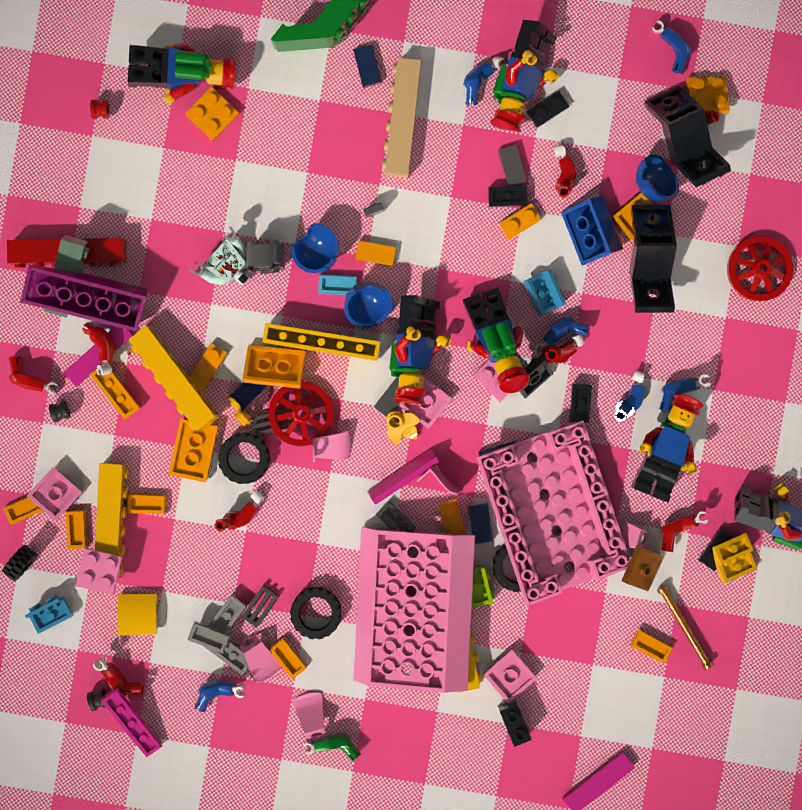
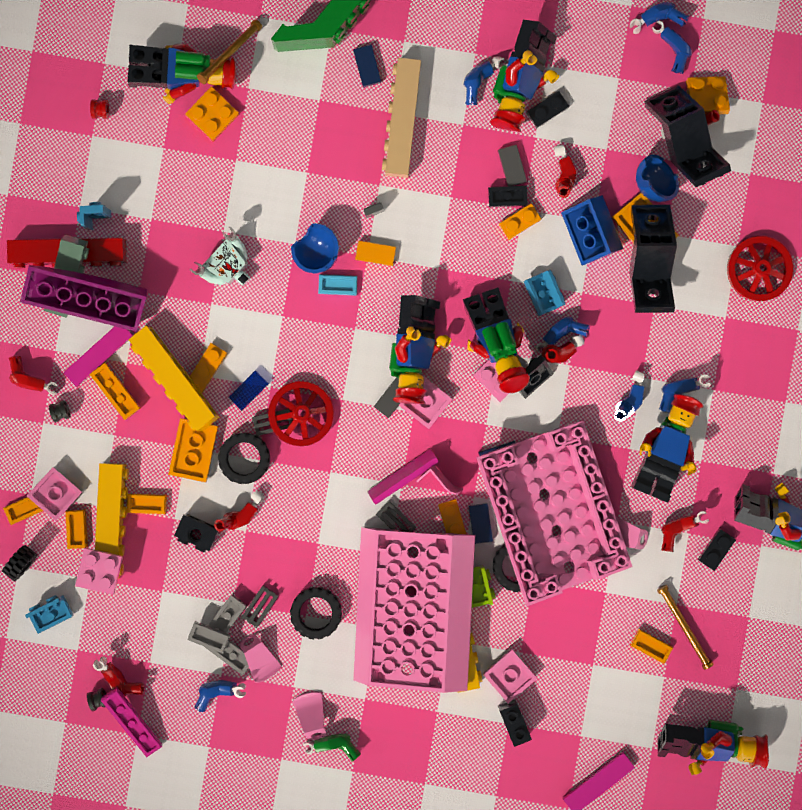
red arm [82,322,114,376] -> none
yellow slope [117,594,158,635] -> none
yellow plate [227,397,251,427] -> none
light orange plate [242,345,305,388] -> none
dark grey brick [246,240,285,274] -> none
yellow brick [262,323,381,361] -> none
light orange tile [269,637,308,679] -> none
bright pink piece [312,430,350,462] -> none
blue cylinder [344,282,393,328] -> none
yellow plate [386,411,420,445] -> none
black plate [569,384,592,423] -> none
pearl gold plate [621,546,663,591] -> none
yellow slope [712,533,758,584] -> none
none -> dark azure bracket [77,202,111,230]
none -> black brick [174,513,219,552]
none -> pearl gold bar [197,20,262,84]
none -> blue arm [630,2,689,34]
none -> piece [657,720,769,775]

